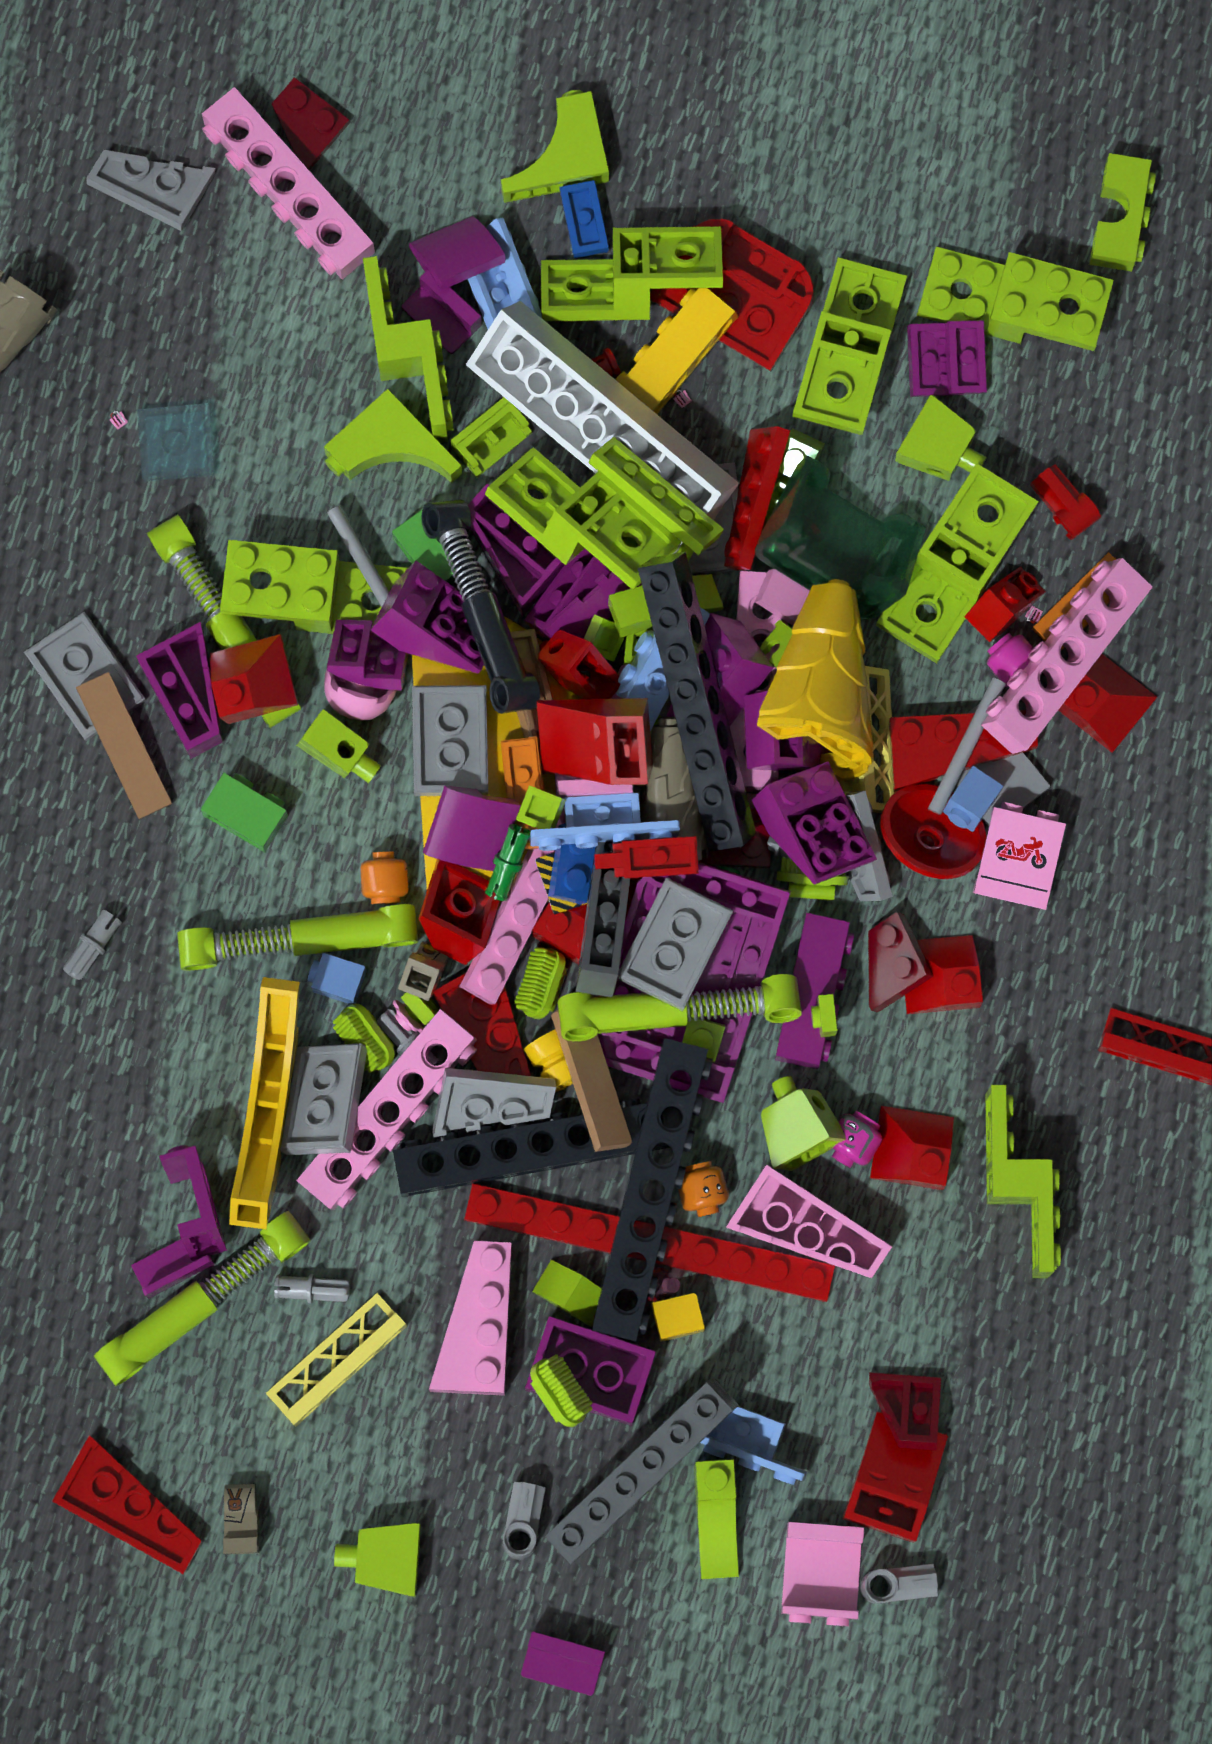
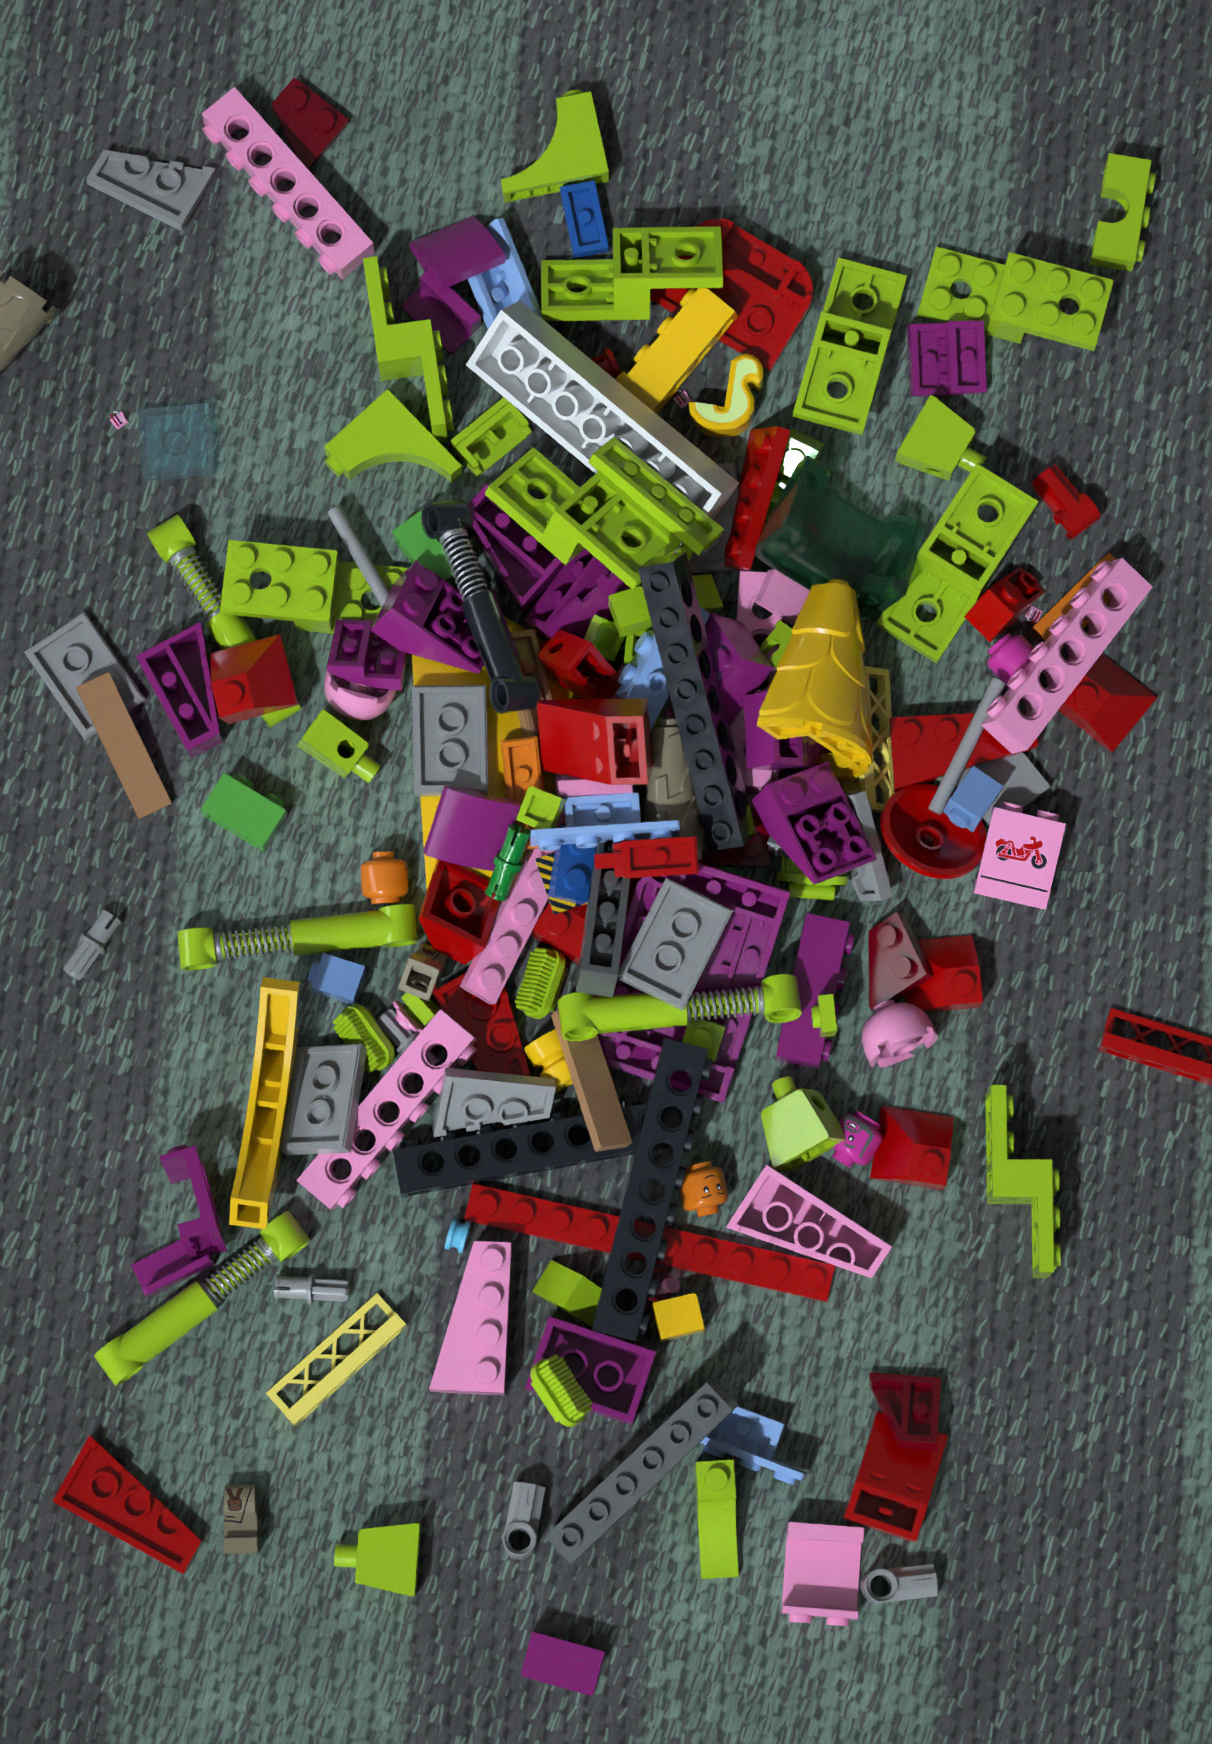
none -> medium azure bush [445,1217,471,1254]
none -> yellow animal [689,354,763,438]
none -> bright pink cylinder [862,1000,938,1068]

